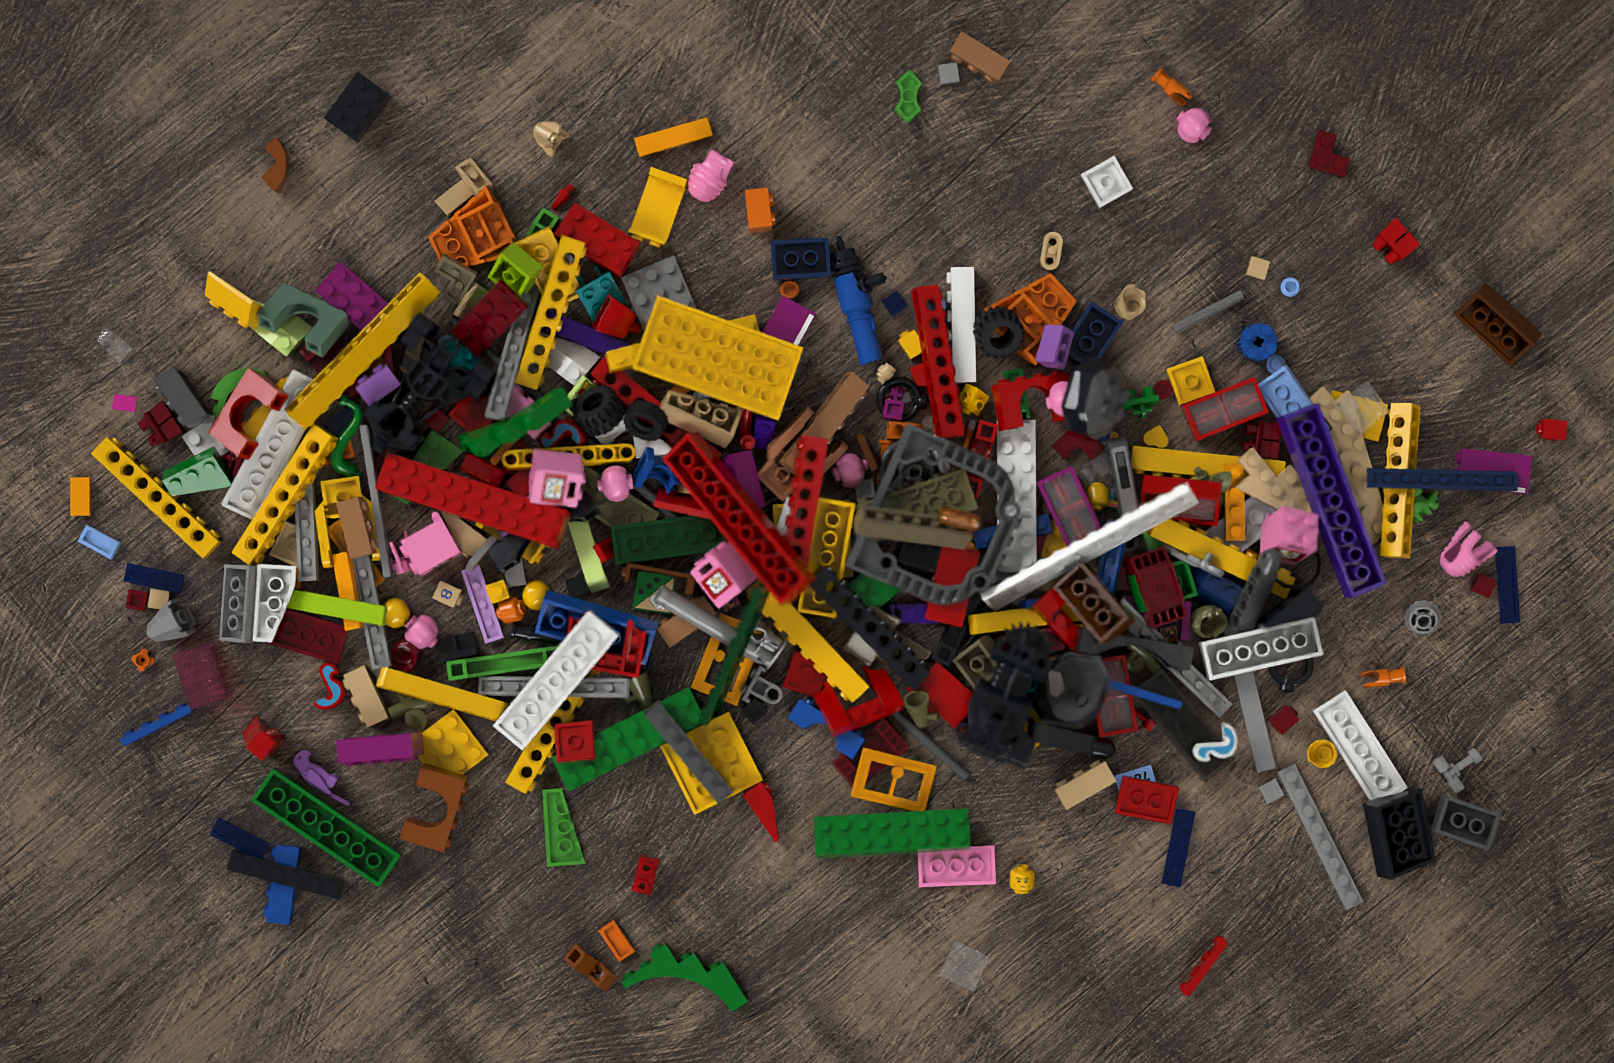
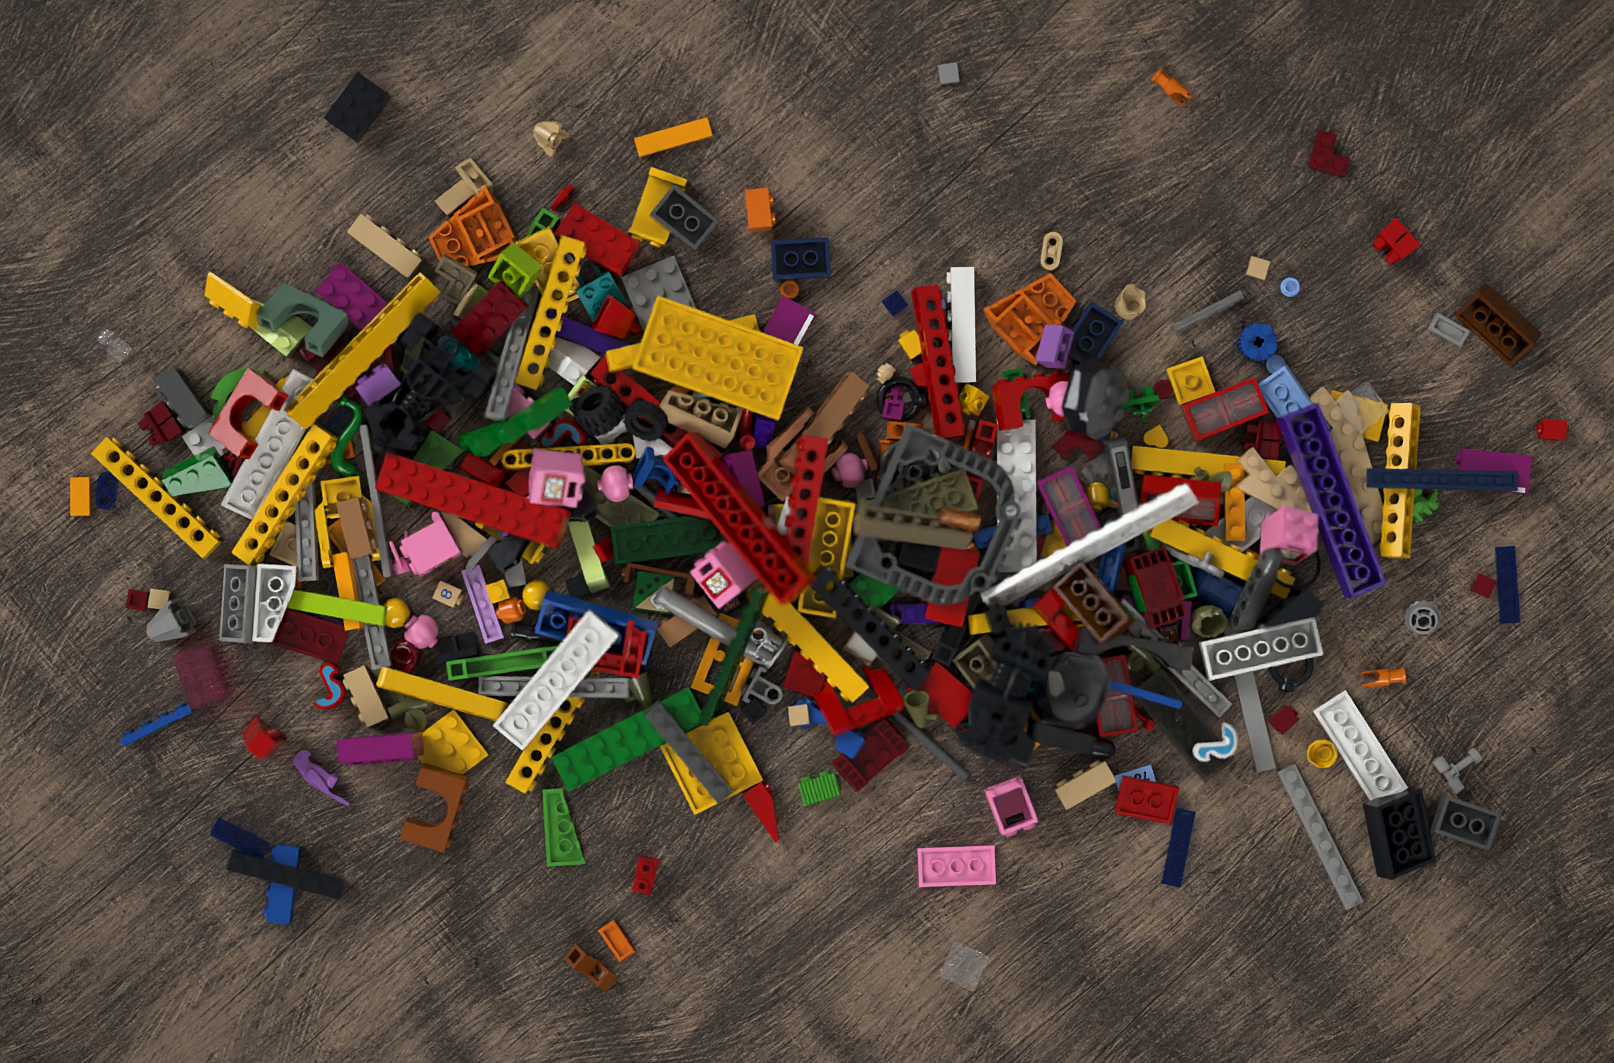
light blue tile [78,524,121,559] -> none
dark pink sticker [112,394,137,412] -> none
clear blue plate [123,563,185,594] -> none
orange plate [131,649,155,671] -> none
green brick [251,767,403,887] -> none
dark orange brick [261,137,289,194] -> none
red plate [448,394,495,432] -> none
red tile [554,721,596,763] -> none
green arch [621,942,748,1012] -> none
bright pink hair [687,149,735,202] -> none
green brick [814,808,970,859] -> none
blue piece [830,235,887,366] -> none
light orange door [851,748,937,811] -> none
bright green tile [894,69,922,124] -> none
medium nougat brick [949,31,1010,84] -> none
black tyre [973,305,1025,359] -> none
yellow head [1009,864,1035,894] -> none
white plate [1080,156,1133,208] -> none
bright pink plant [1176,108,1212,143] -> none
red plate [1179,935,1227,996] -> none
light grey tile [1258,778,1284,804] -> none
bright pink hair [1440,522,1497,577] -> none
none -> clear blue plate [95,472,118,510]
none -> tan brick [347,214,424,280]
none -> dark grey brick [649,185,719,252]
none -> dark red tile [763,505,776,524]
none -> tan tile [788,704,810,726]
none -> bright green brick [798,770,841,806]
none -> bright pink container [983,776,1038,837]
none -> black brick [984,604,1012,634]
none -> light grey tile [1427,312,1470,348]

